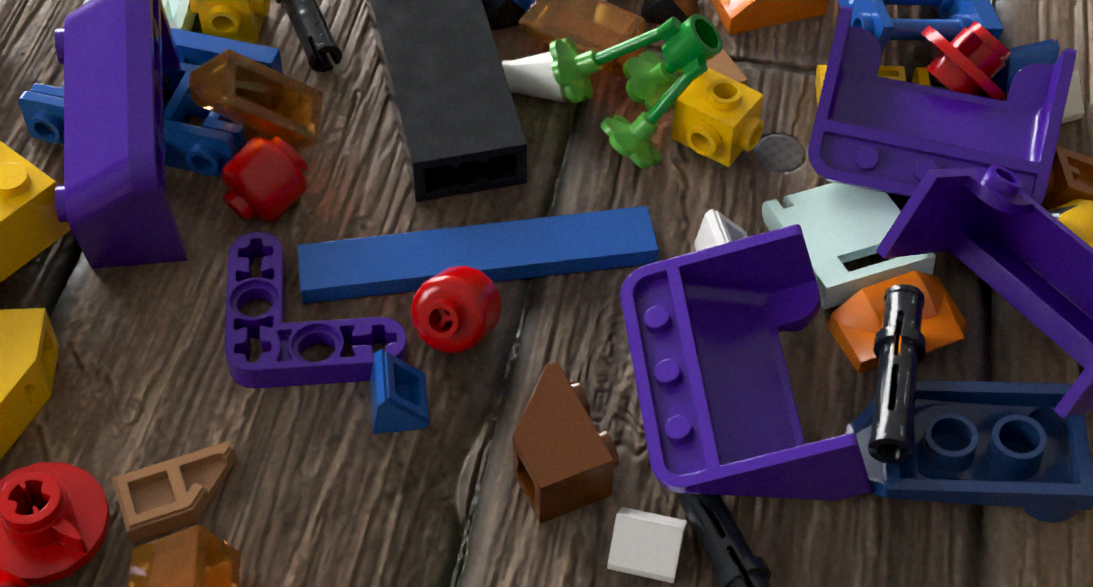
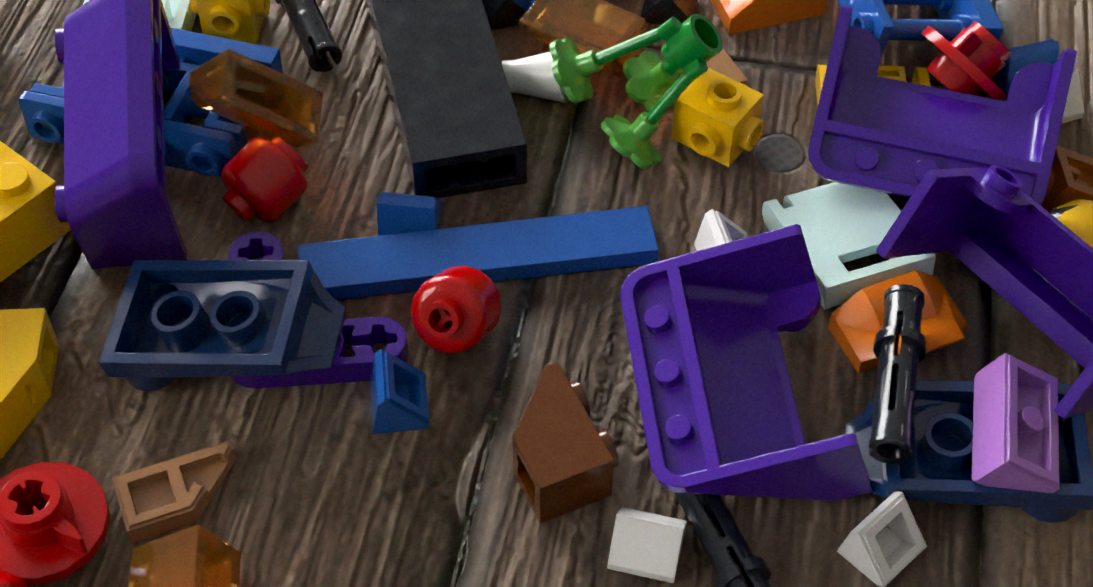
none -> dark blue slope [99,260,346,391]
none -> blue slope [376,192,444,236]
none -> white slope [837,491,927,587]
none -> medium lavender slope [972,353,1059,494]

